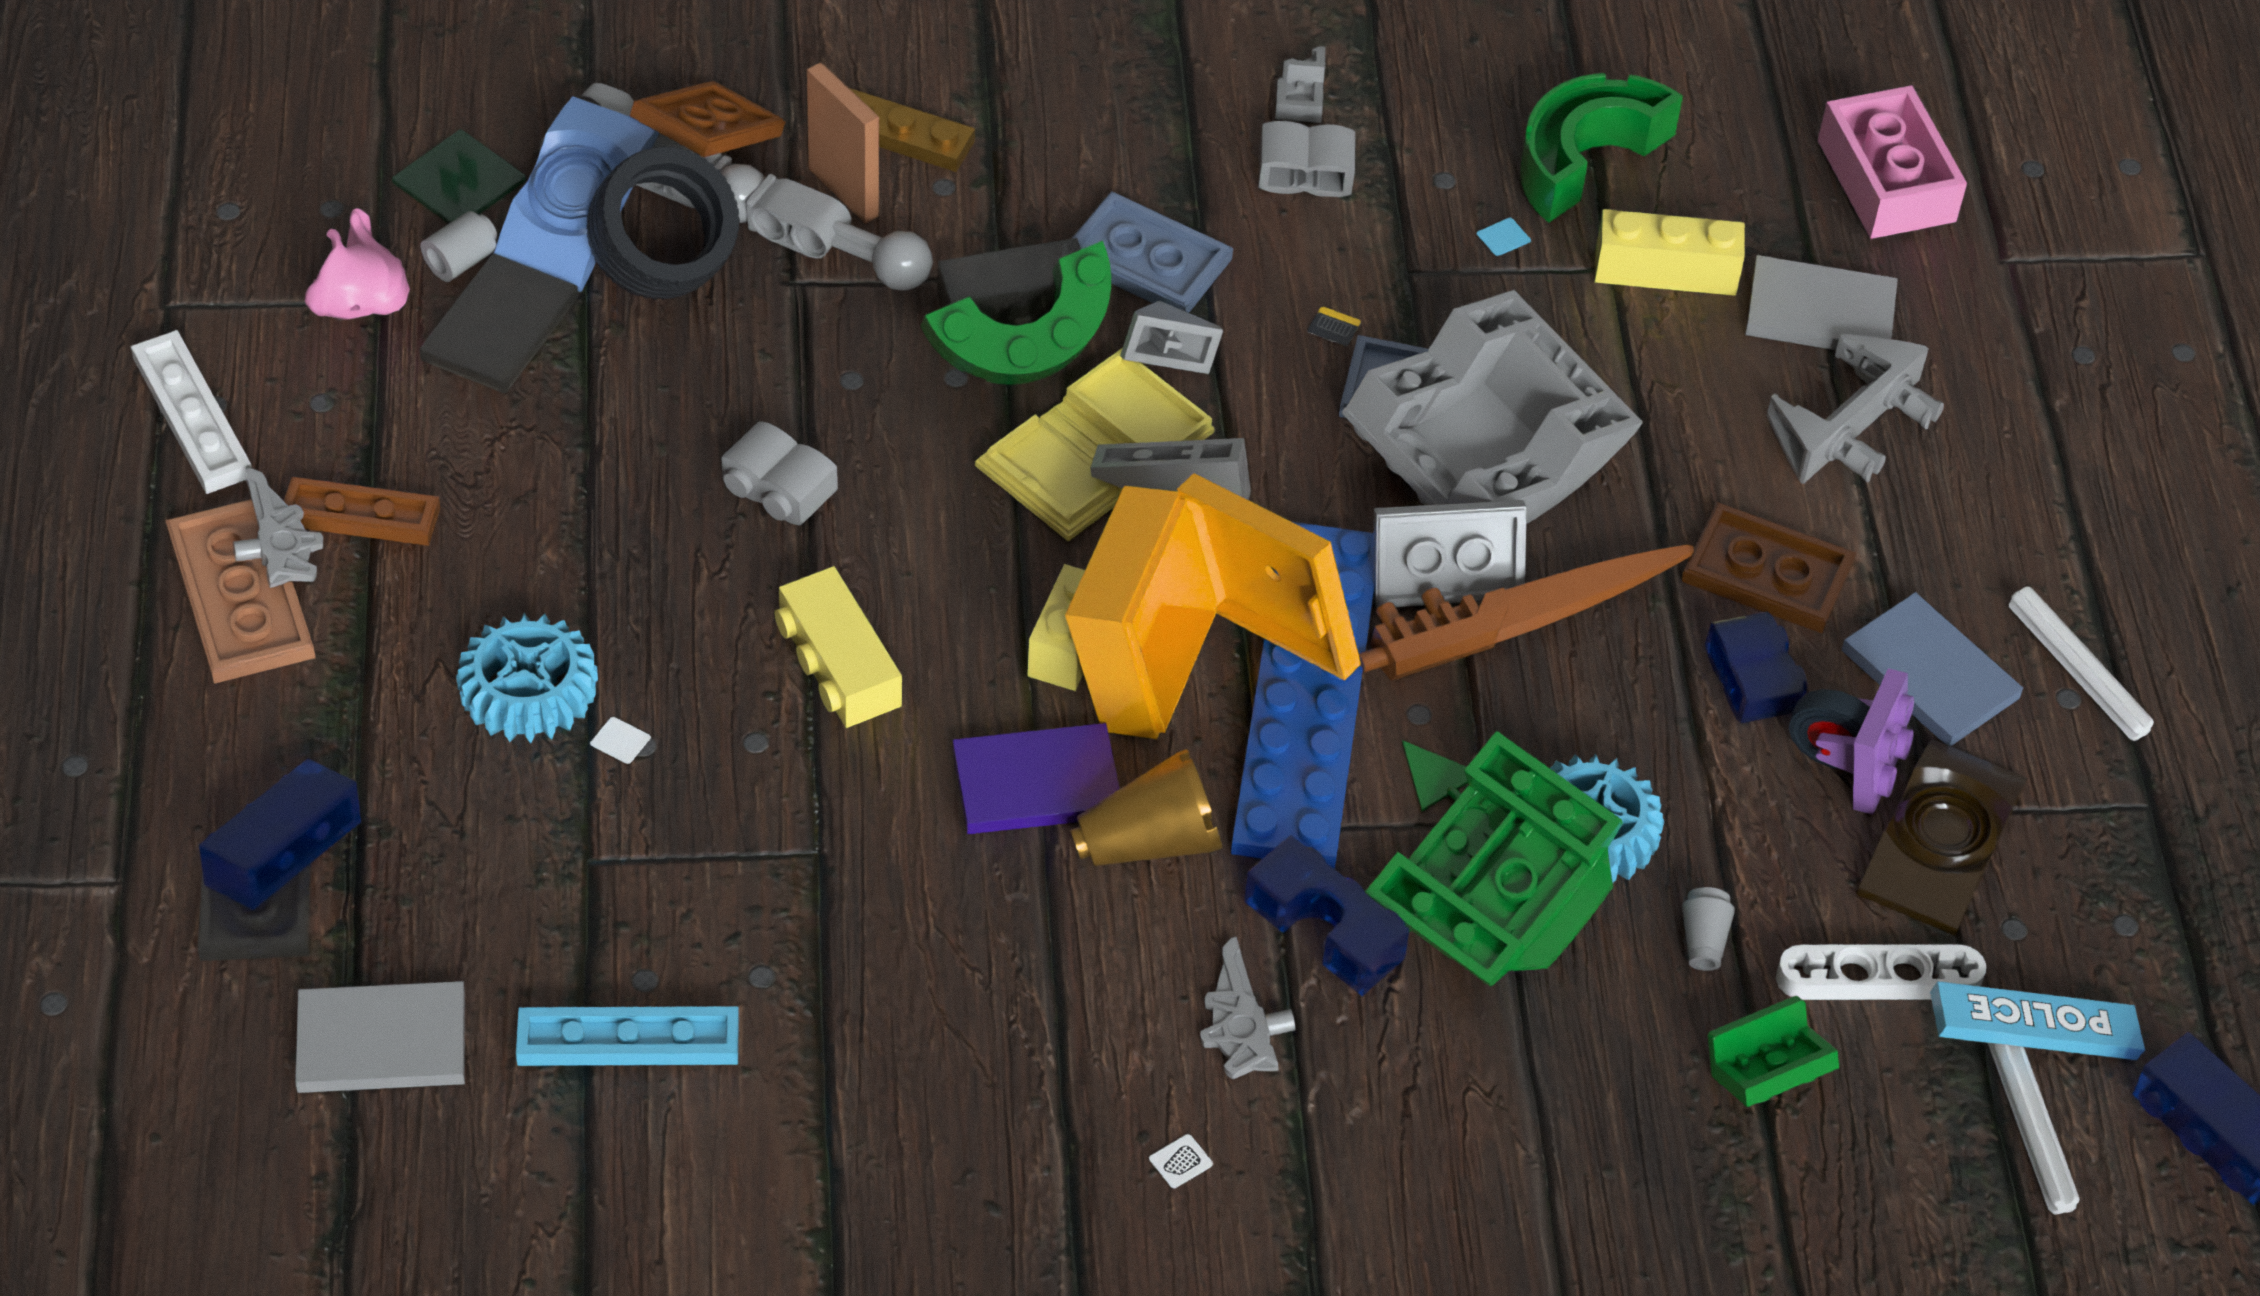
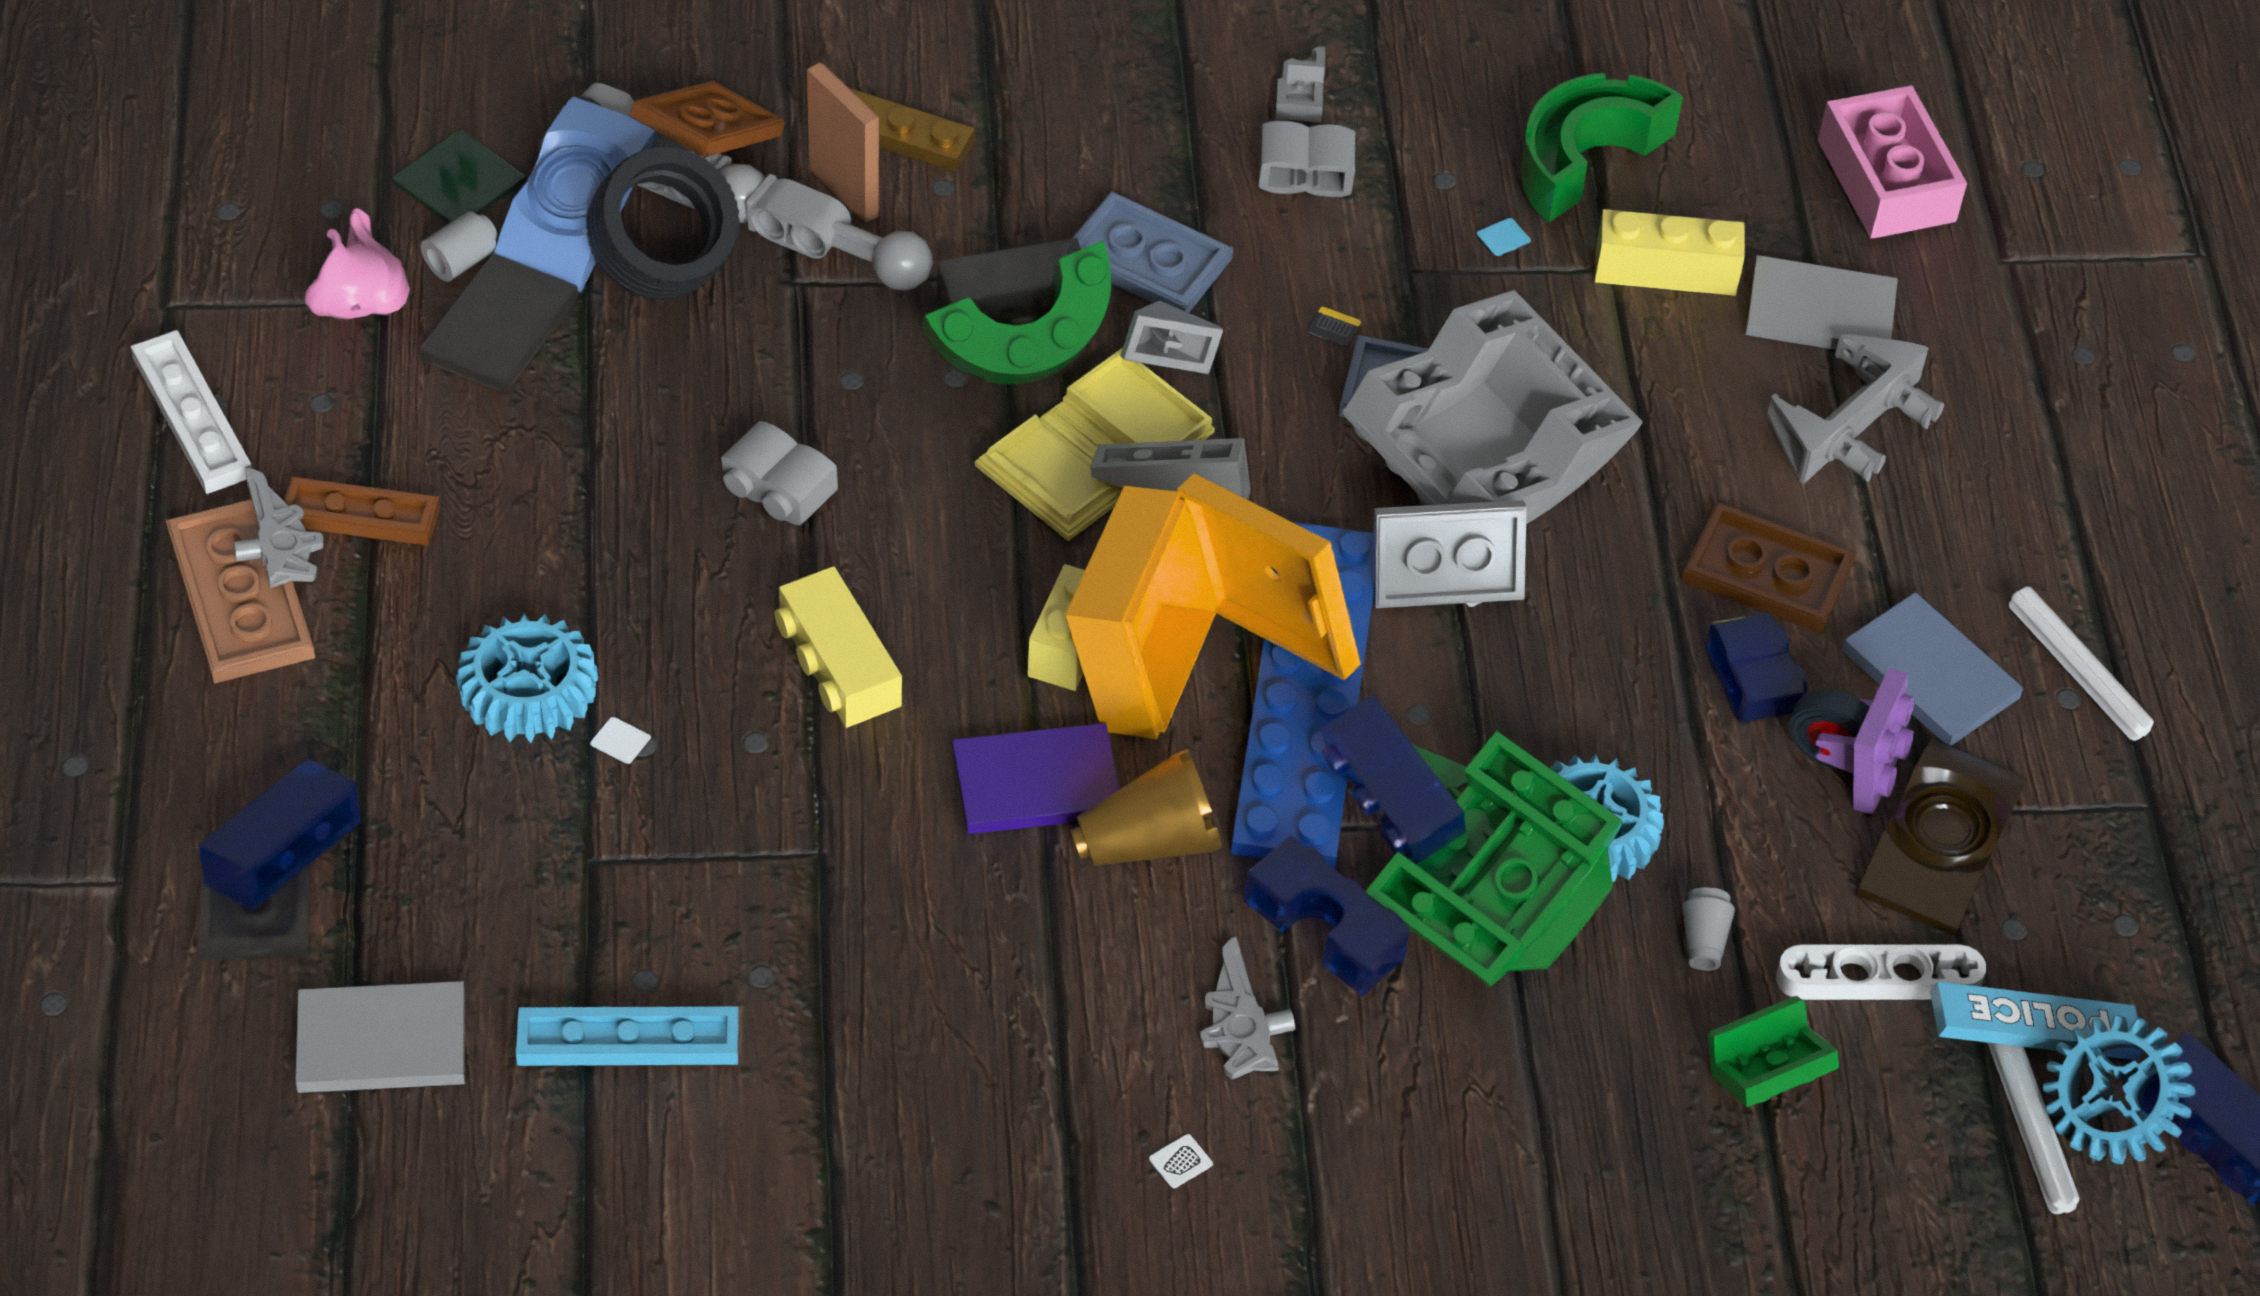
dark orange piece [1358,545,1694,681] -> none
none -> clear blue brick [1321,694,1467,865]
none -> medium azure gear [2043,1015,2195,1164]

